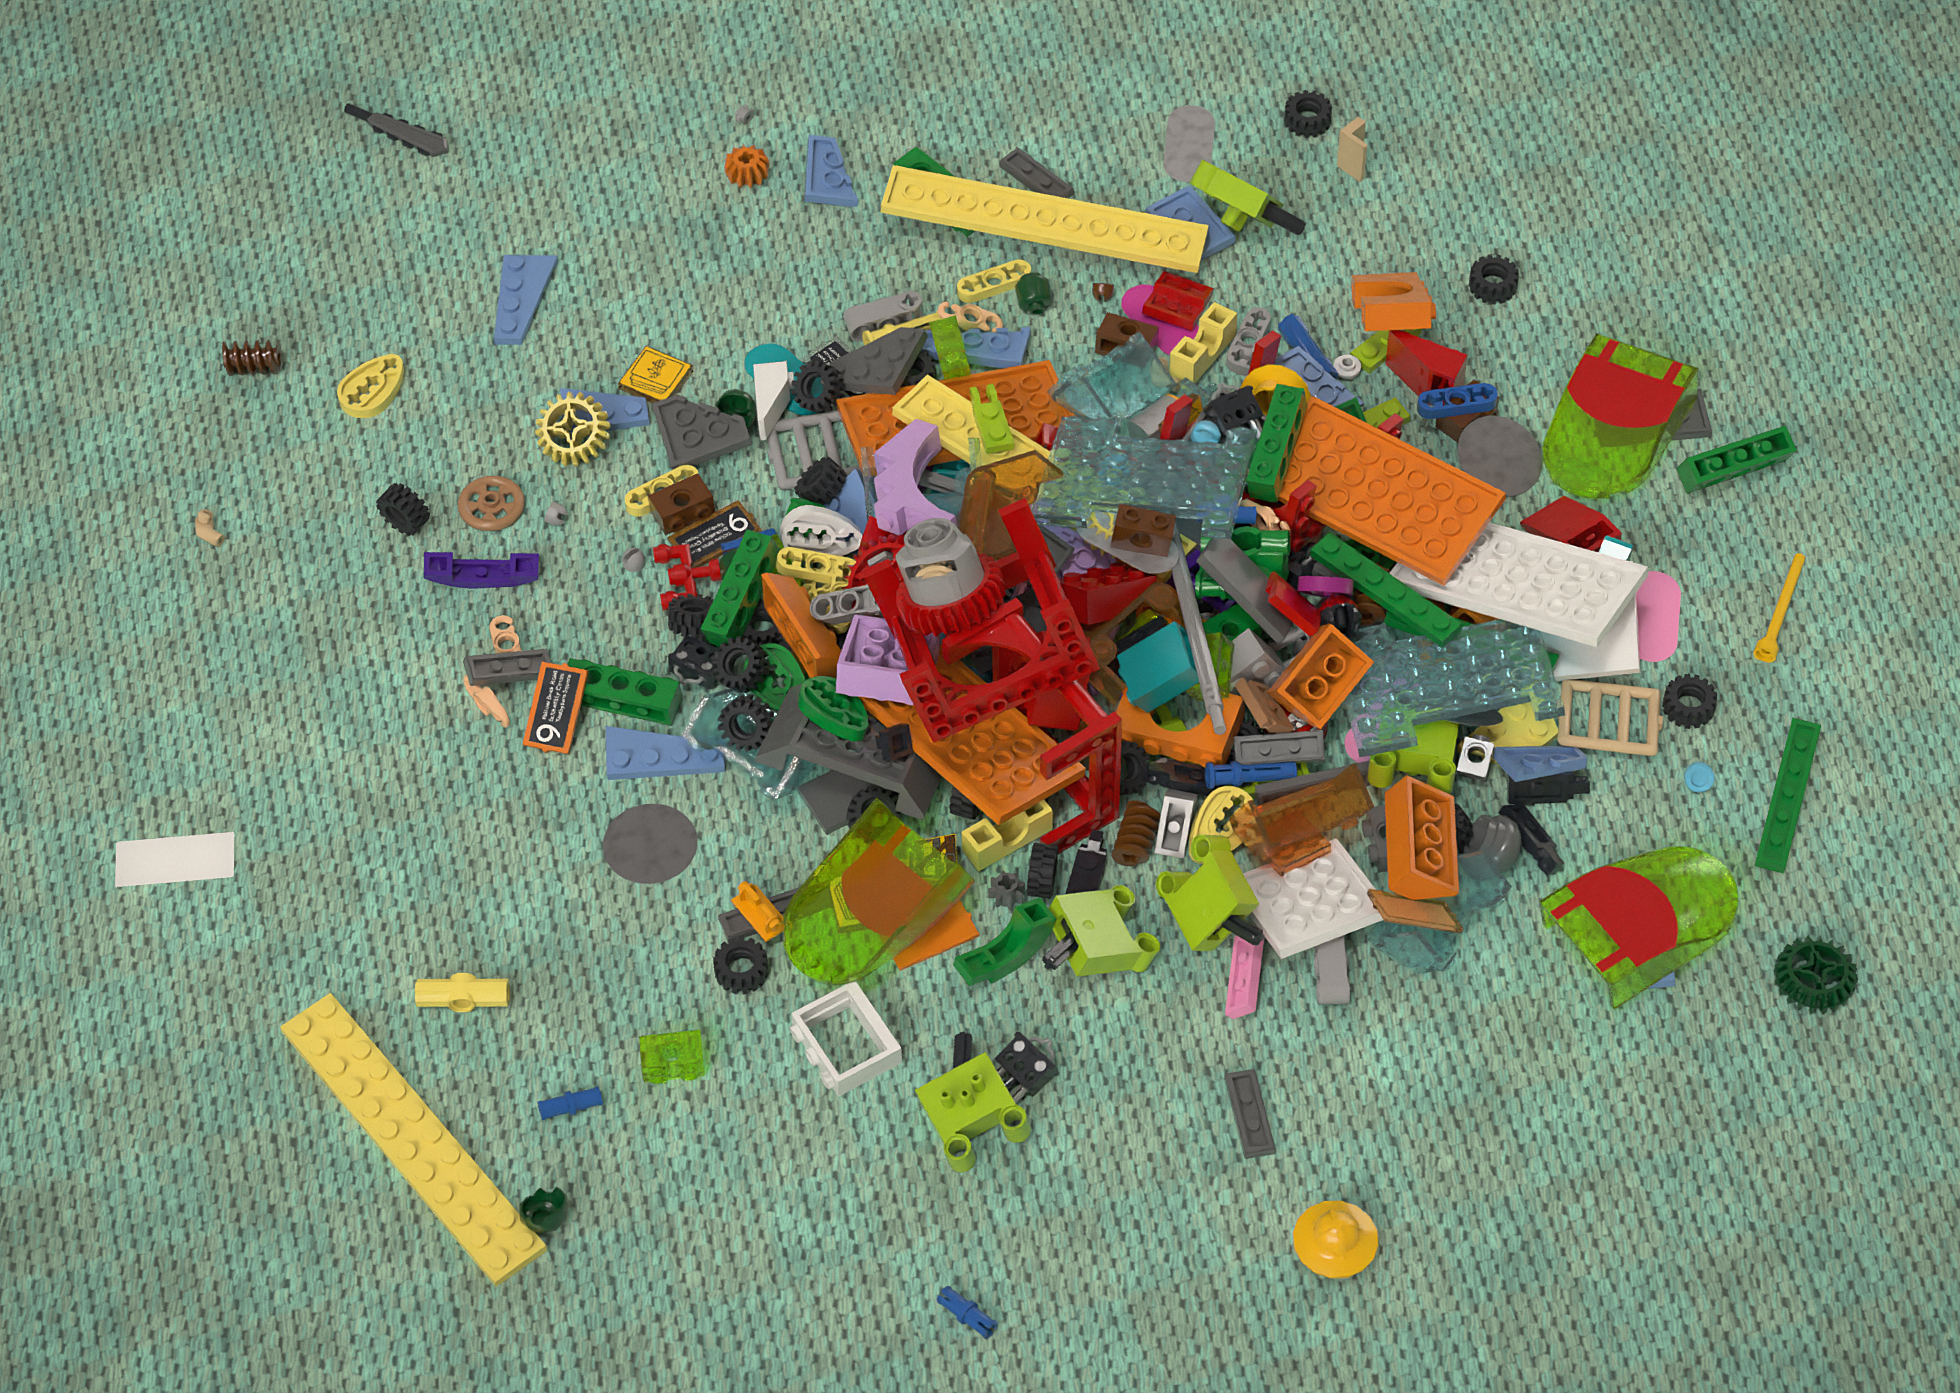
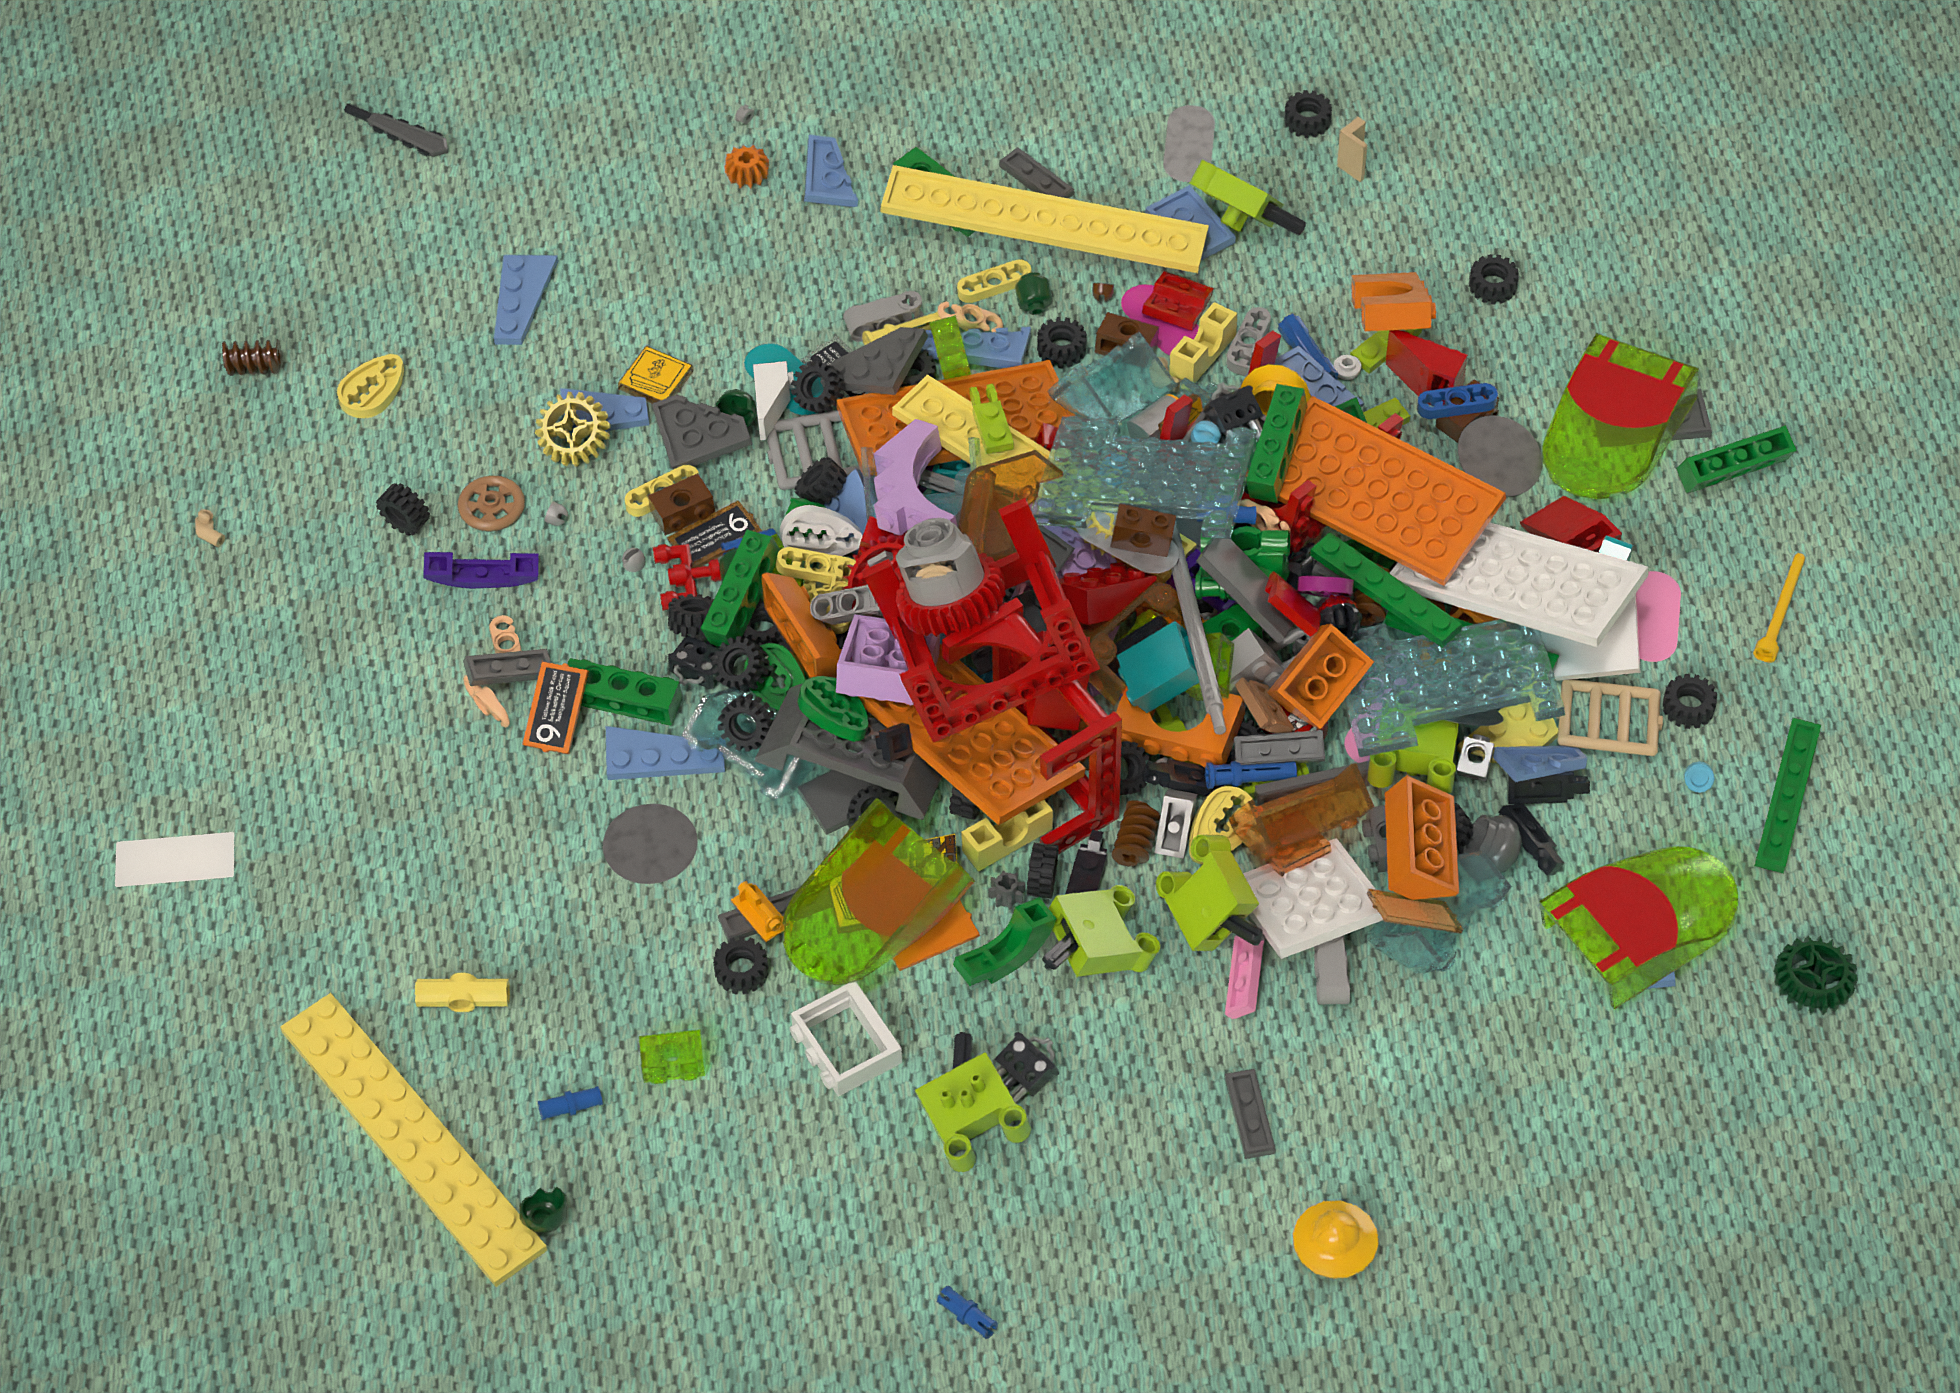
none -> black tyre [1037,317,1087,368]

